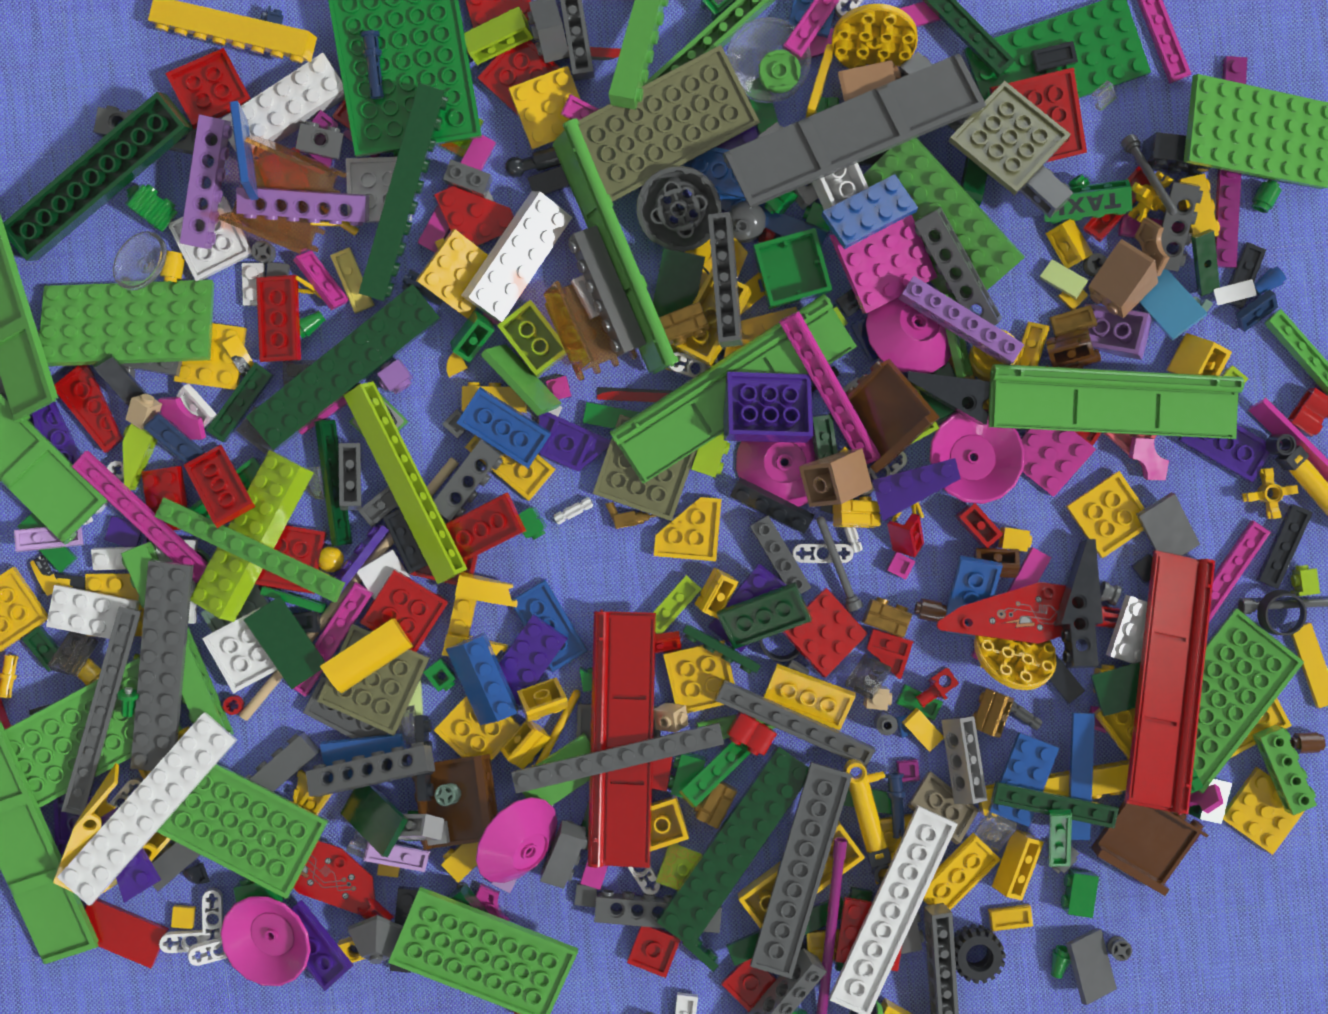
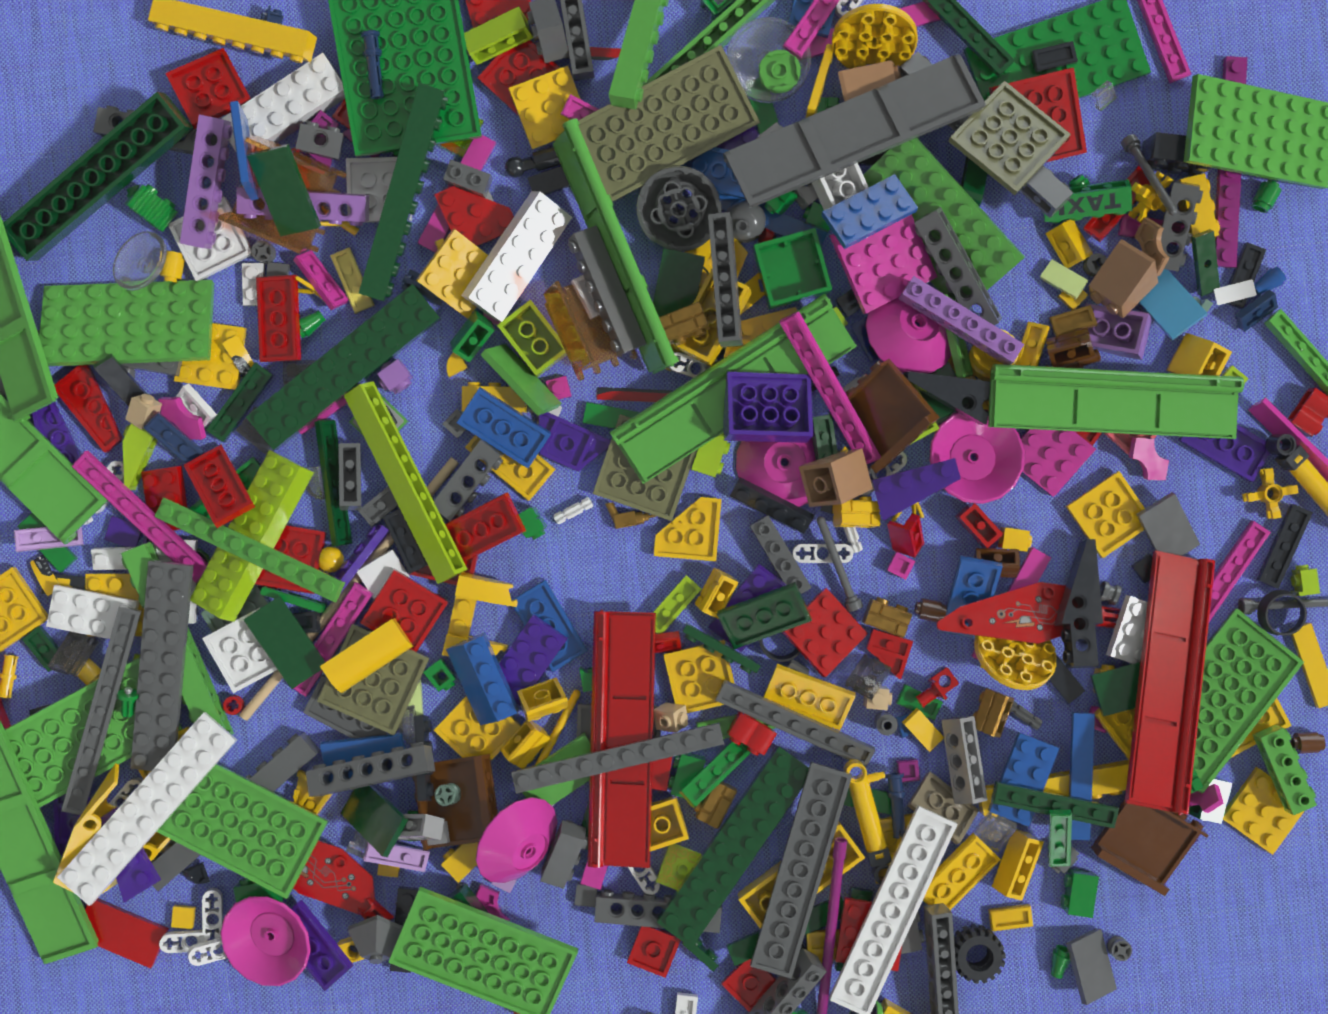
none -> dark green tile [247,144,321,237]

